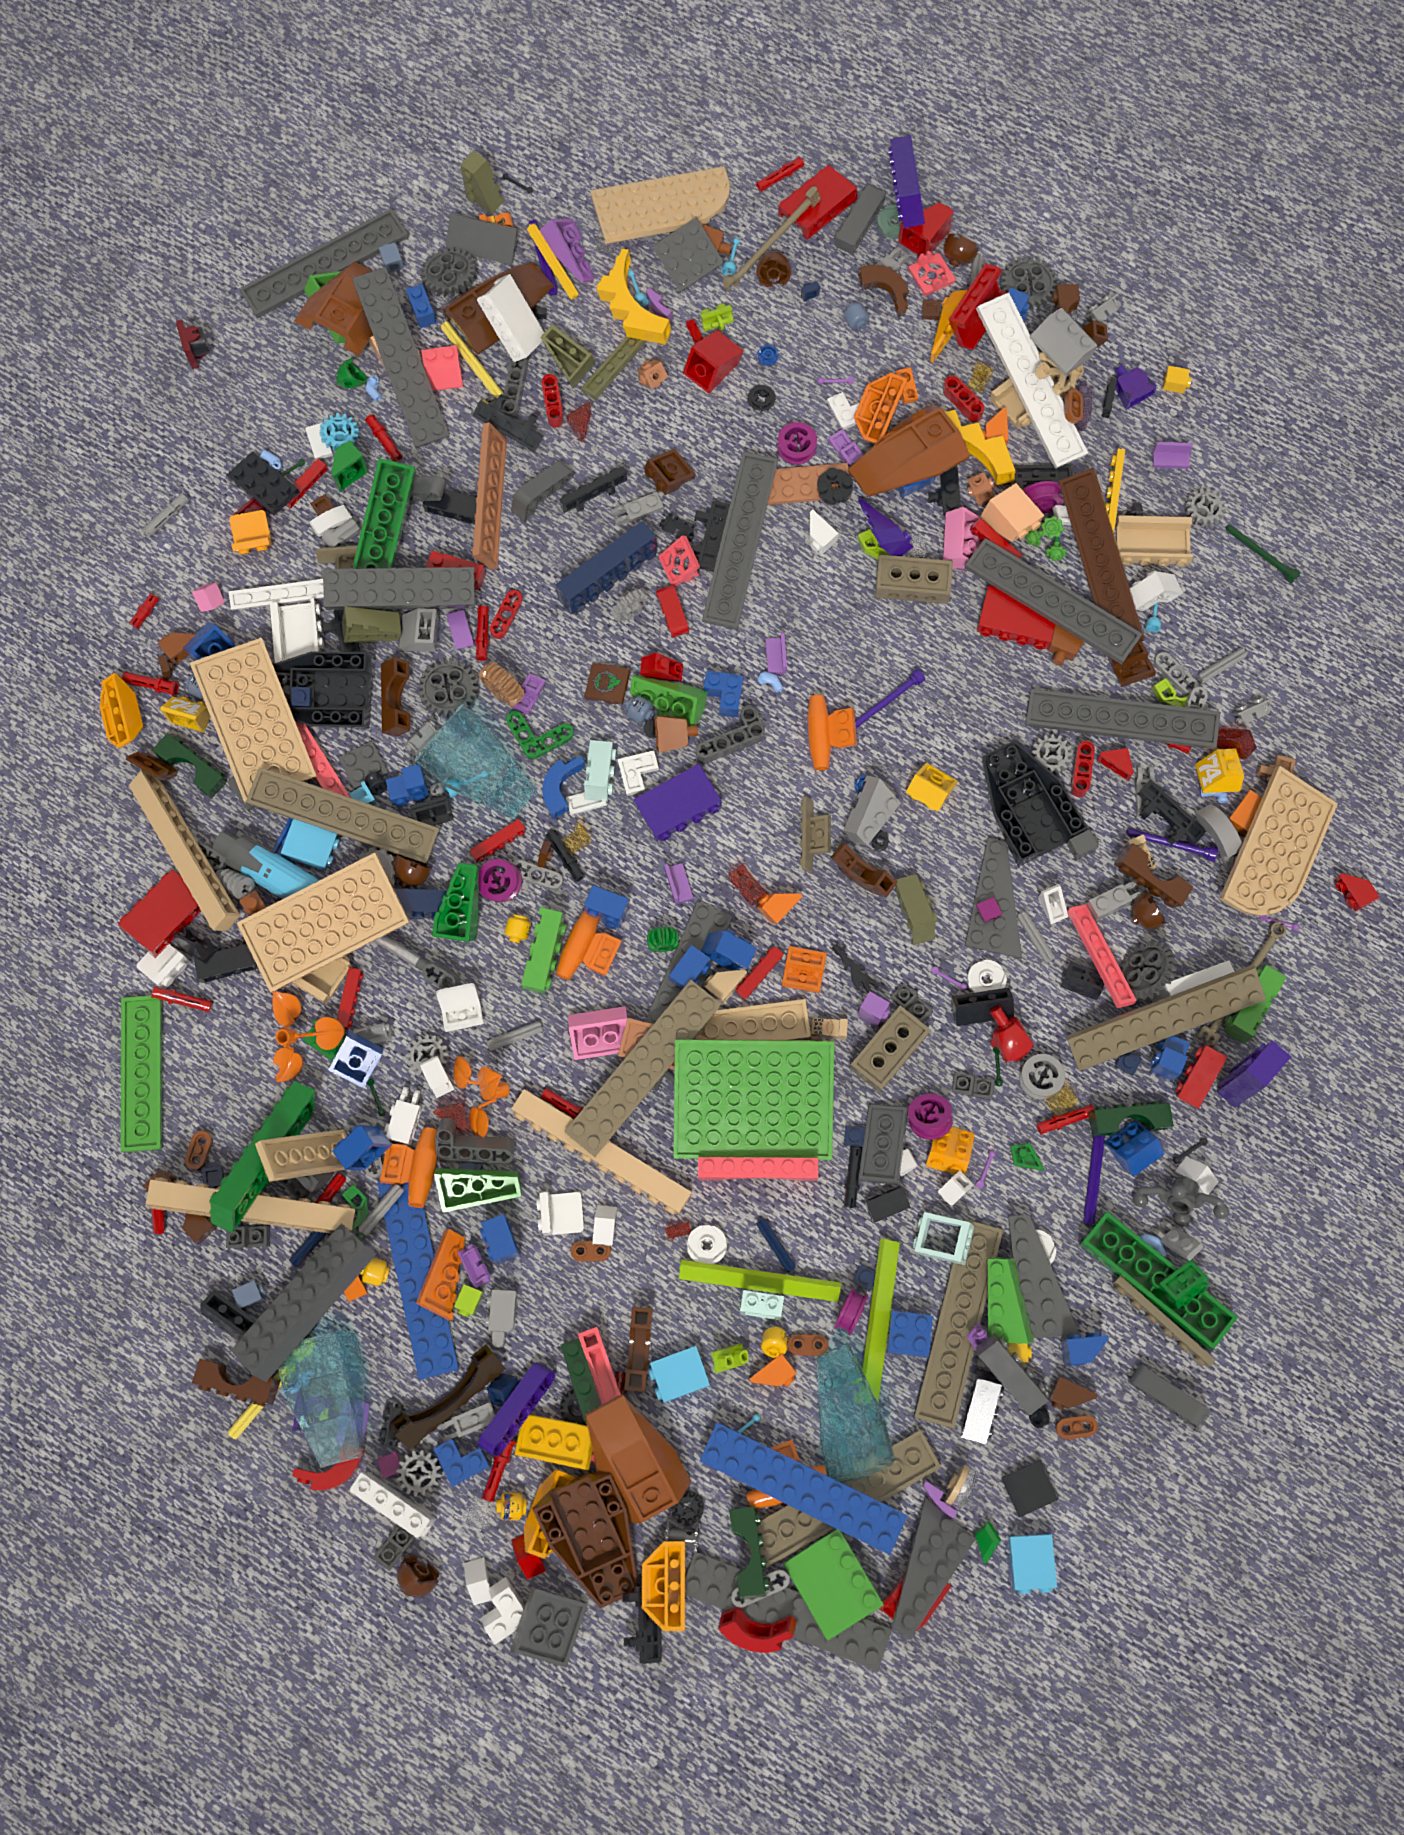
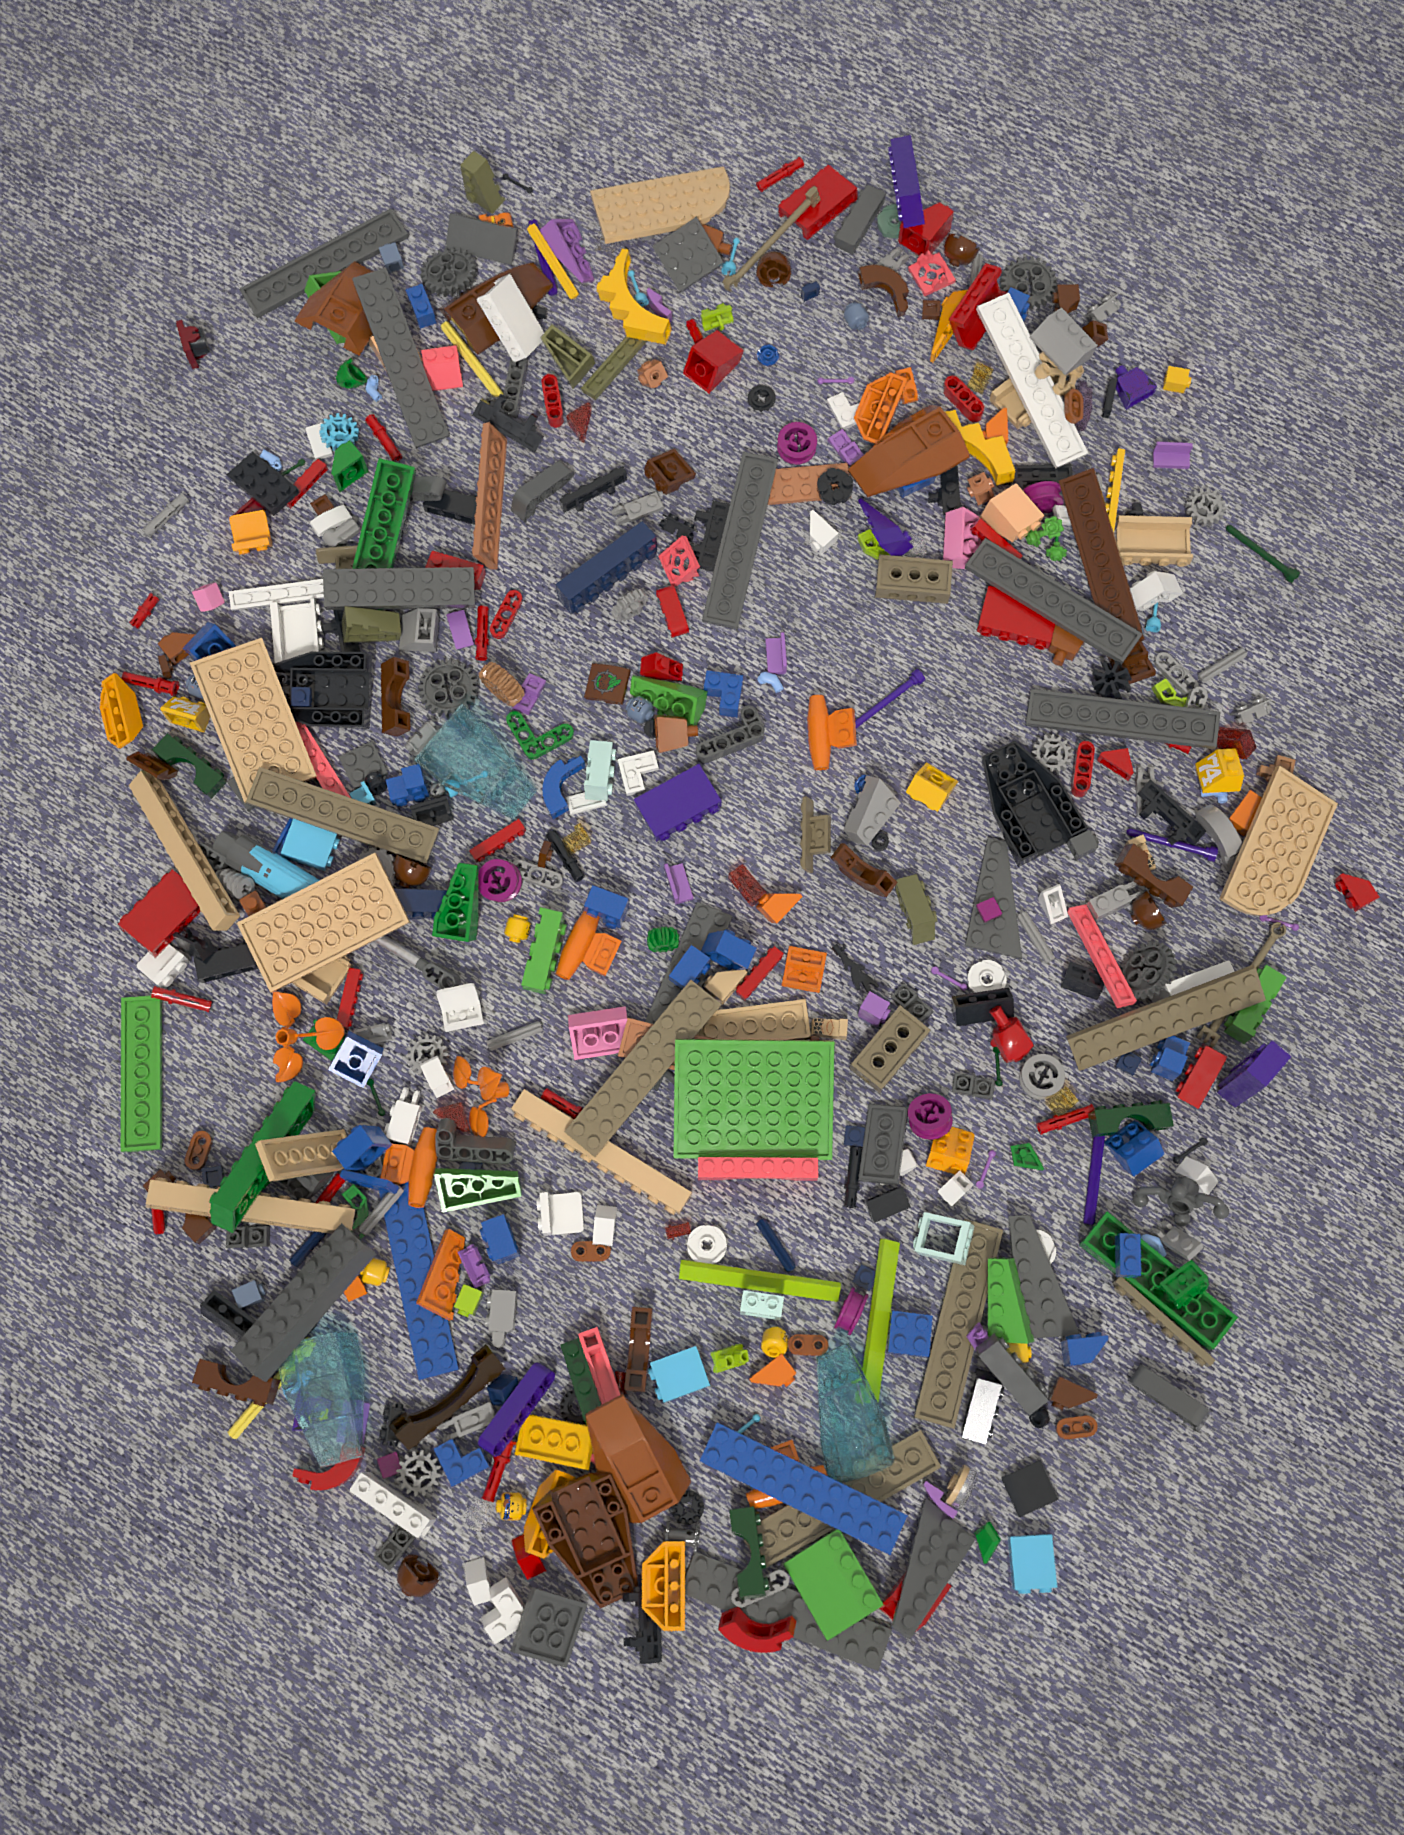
none -> blue tile [340,1170,399,1194]
none -> black gear [1092,661,1132,700]
none -> blue brick [1115,1233,1141,1278]

